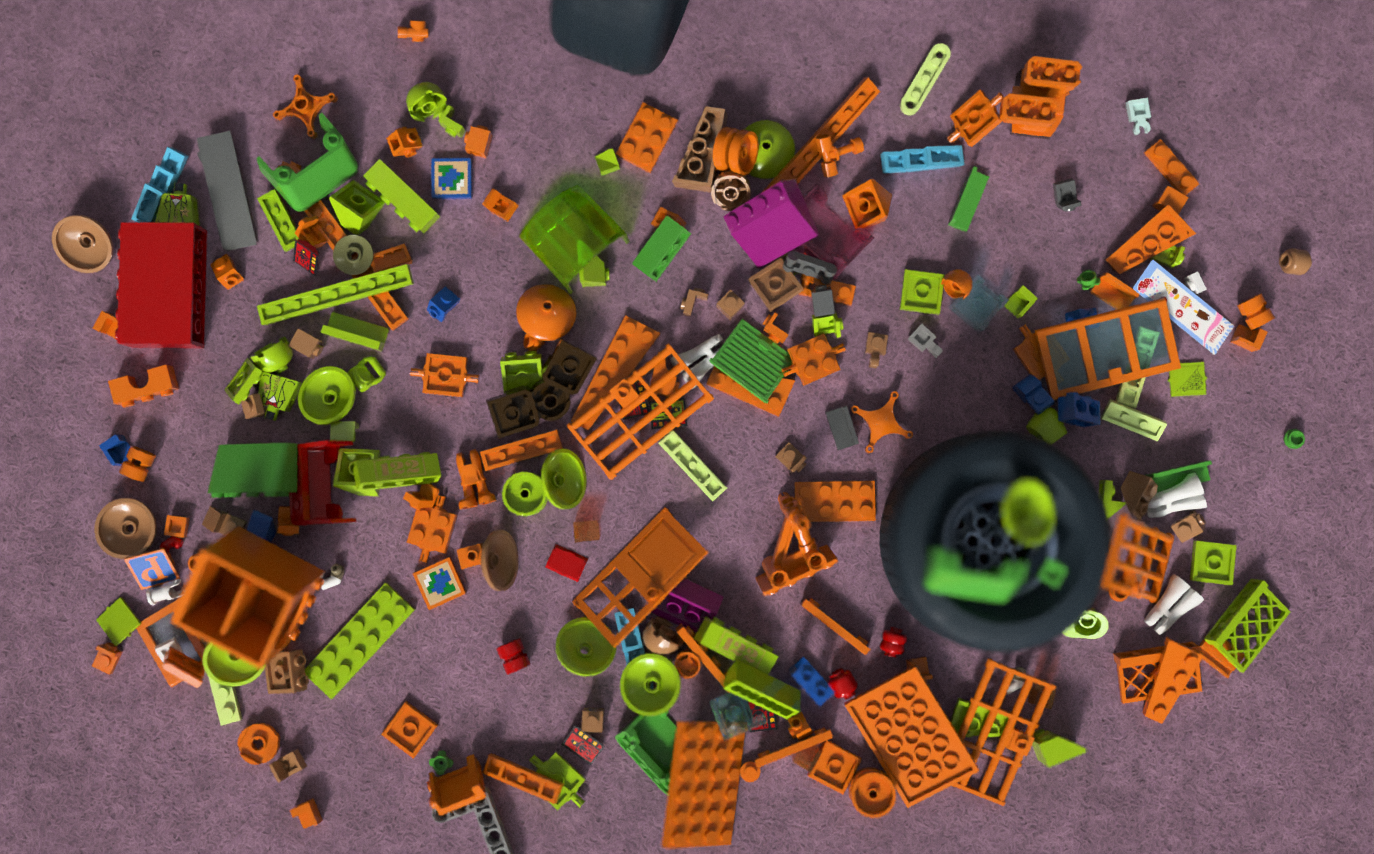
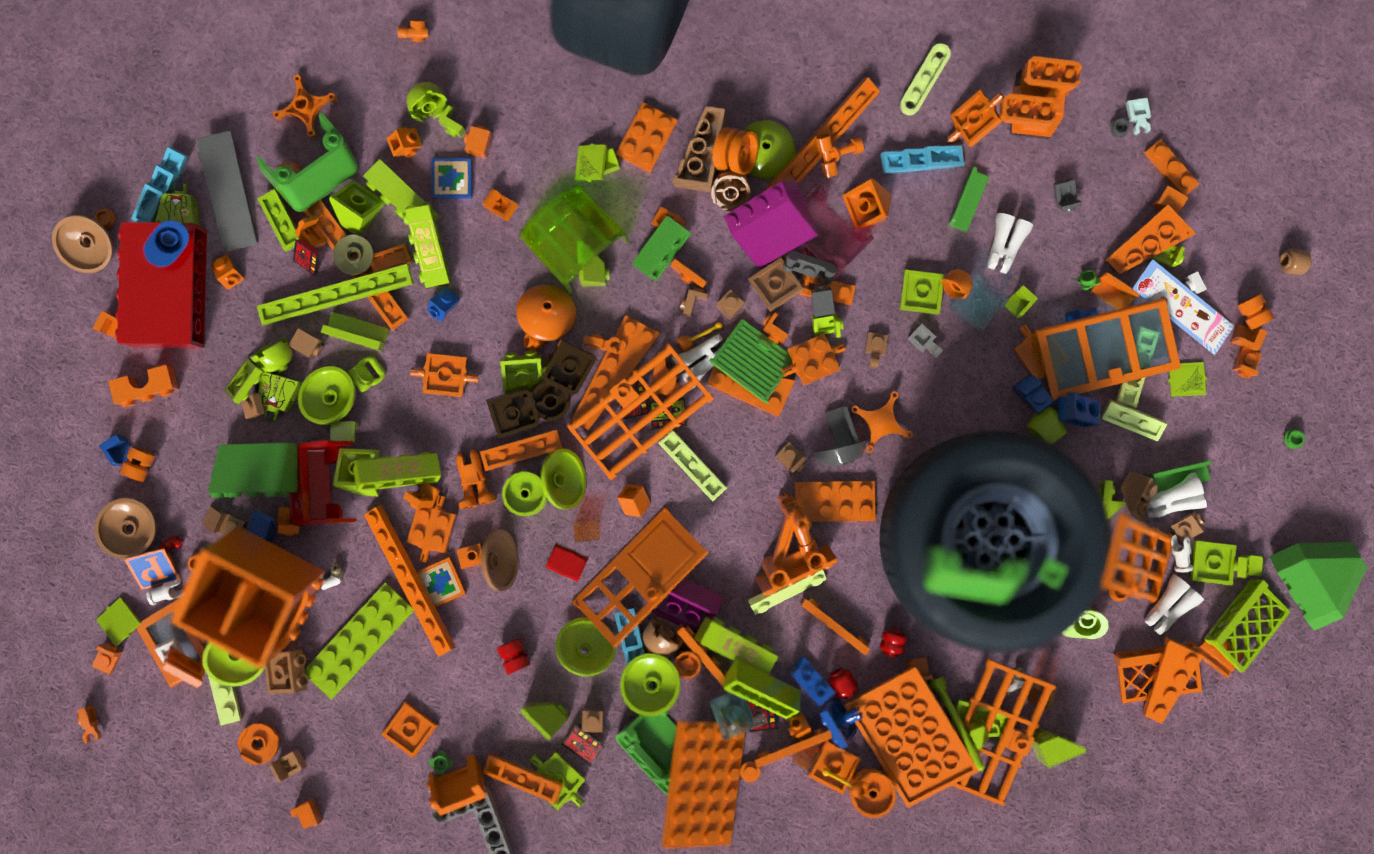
orange plate [164,515,190,538] -> none
lime dish [1003,479,1055,545] -> none
none -> orange plate [77,705,101,744]
none -> orange plate [95,208,116,229]
none -> blue piece [144,220,189,267]
none -> orange plate [364,505,456,657]
none -> lime brick [403,201,451,288]
none -> lime slope [520,702,570,740]
none -> lime piece [575,143,607,182]
none -> orange plate [583,334,622,354]
none -> orange panel [617,484,651,517]
none -> orange plate [671,259,707,289]
none -> hinge [676,322,722,352]
none -> yellowish green plate [748,569,827,615]
none -> dark grey piece [812,440,867,466]
none -> blue plate [820,697,863,749]
none -> orange hinge [822,768,868,799]
none -> lime piece [929,676,985,771]
none -> lime slope [968,719,989,750]
none -> white piece [987,213,1034,274]
none -> dark grey plate [1110,118,1130,138]
none -> white piece [1171,535,1193,572]
none -> orange bracket [1232,347,1262,378]
none -> lime bracket [1234,554,1263,578]
none -> bright green panel [1269,542,1368,631]

